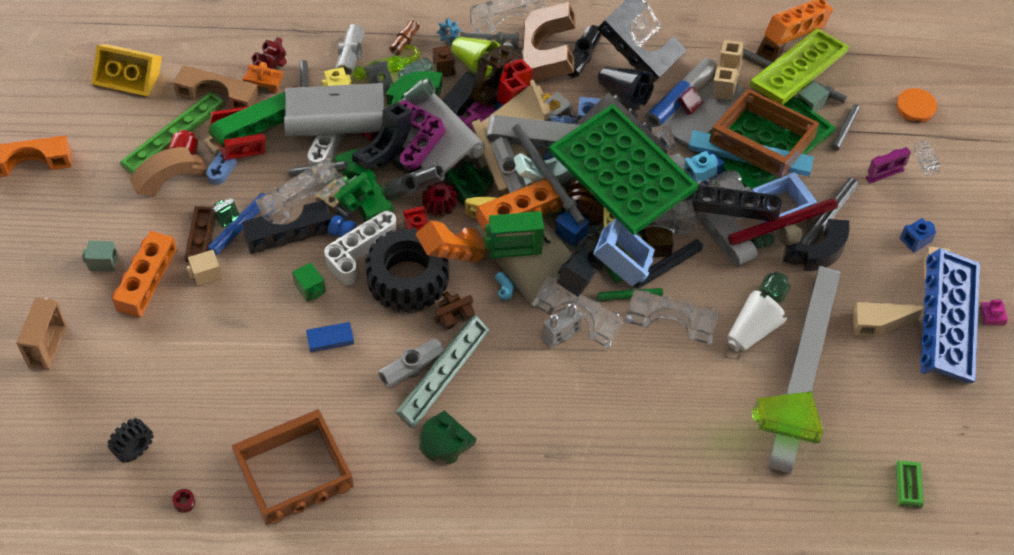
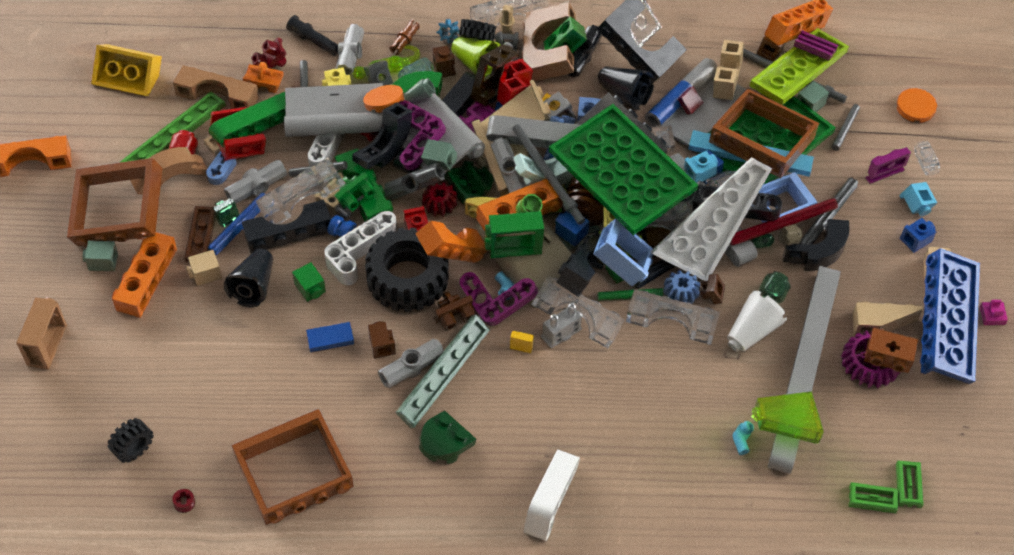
none -> dark orange window [67,158,163,247]
none -> light grey piece [224,160,287,205]
none -> black cone [224,248,274,307]
none -> black pin [286,15,338,56]
none -> orange tile [363,85,404,113]
none -> reddish brown brick [368,321,396,359]
none -> sand green brick [421,139,457,171]
none -> black tyre [459,19,496,41]
none -> magenta beam [459,272,538,326]
none -> tan axle [499,5,515,34]
none -> yellow tile [510,331,534,353]
none -> bright green wheel [515,194,542,213]
none -> white beam [524,450,580,541]
none -> green brick [543,16,587,53]
none -> white wing [651,157,772,281]
none -> medium blue gear [663,270,701,307]
none -> reddish brown tile [700,273,725,304]
none -> medium azure arm [732,421,754,455]
none -> magenta tile [794,30,838,61]
none -> magenta gear [841,330,900,389]
none -> bright green tile [849,482,898,514]
none -> dark orange brick [864,328,918,373]
none -> medium azure brick [899,182,937,216]

